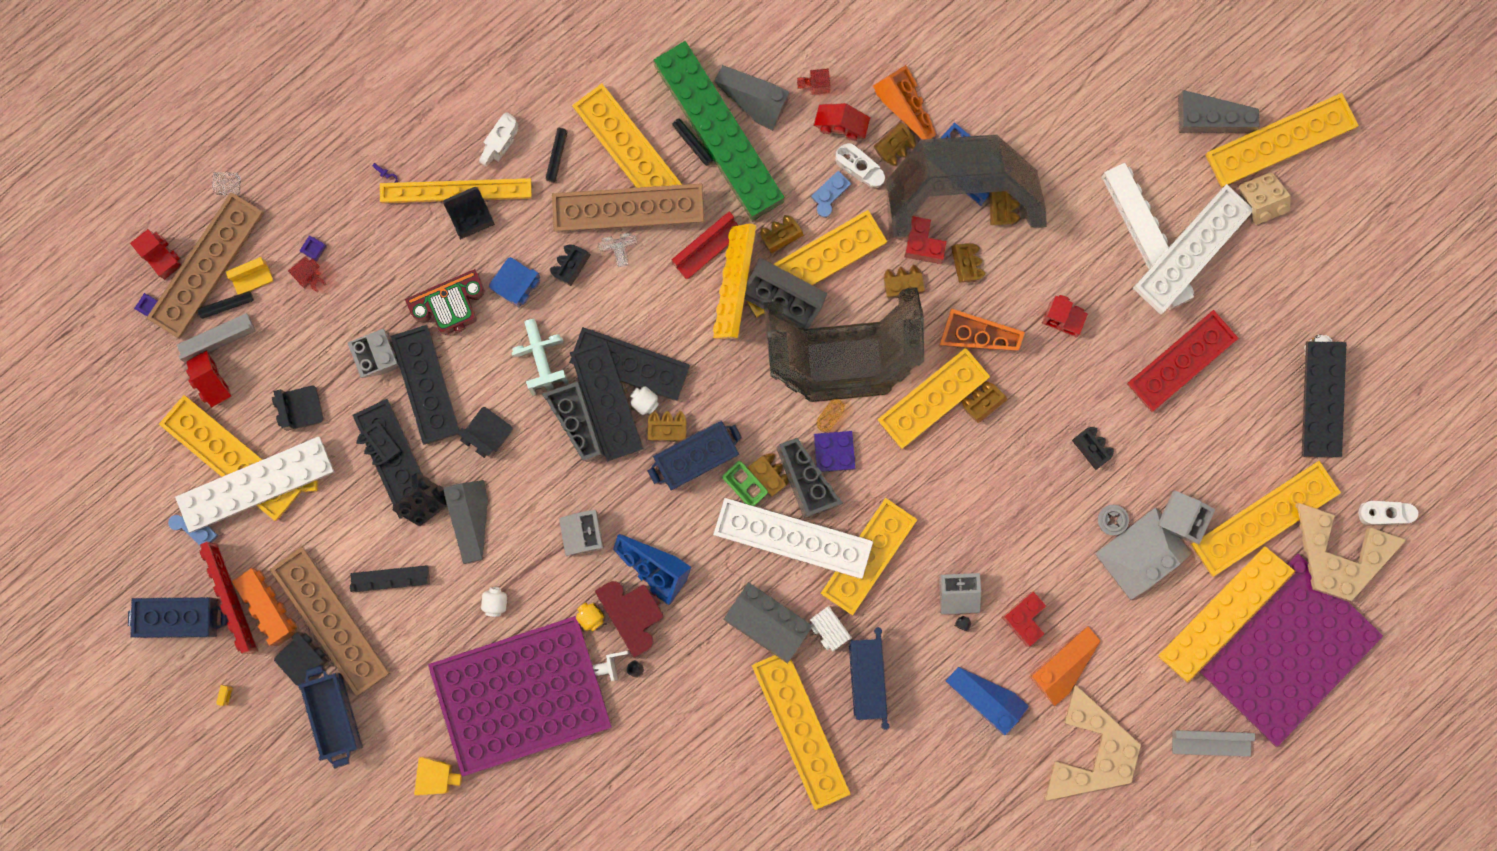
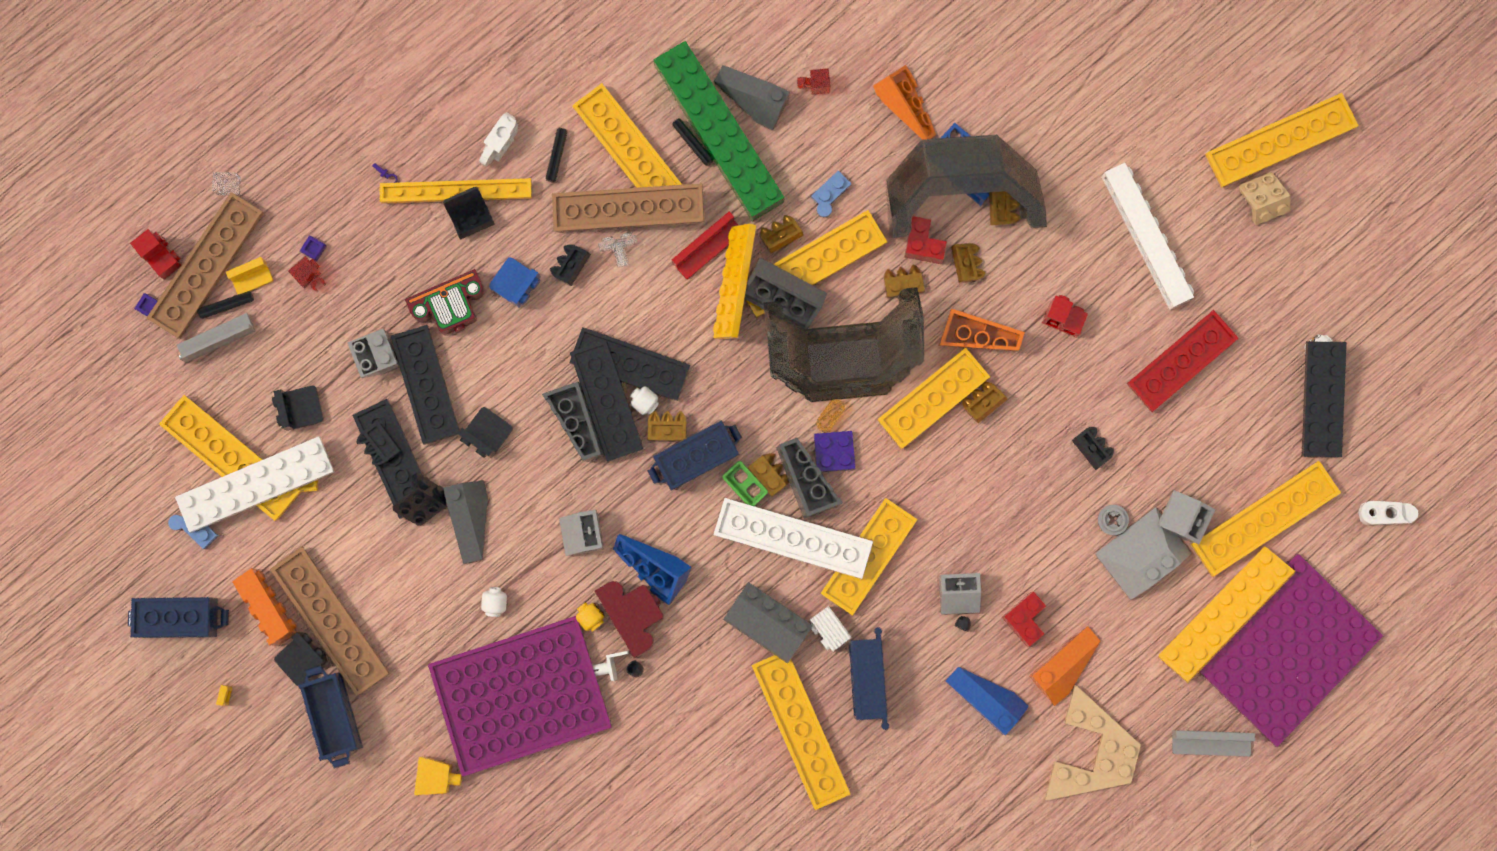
red brick [186,350,232,408] -> none
red plate [199,542,258,654] -> none
black hinge [350,565,430,593] -> none
light aqua piece [512,319,569,396] -> none
red brick [813,103,871,141] -> none
white piece [835,143,885,188] -> none
pearl gold plate [873,122,916,166] -> none
white plate [1133,184,1252,315] -> none
dark grey wedge [1178,90,1260,133] -> none
tan wing [1295,503,1405,602] -> none

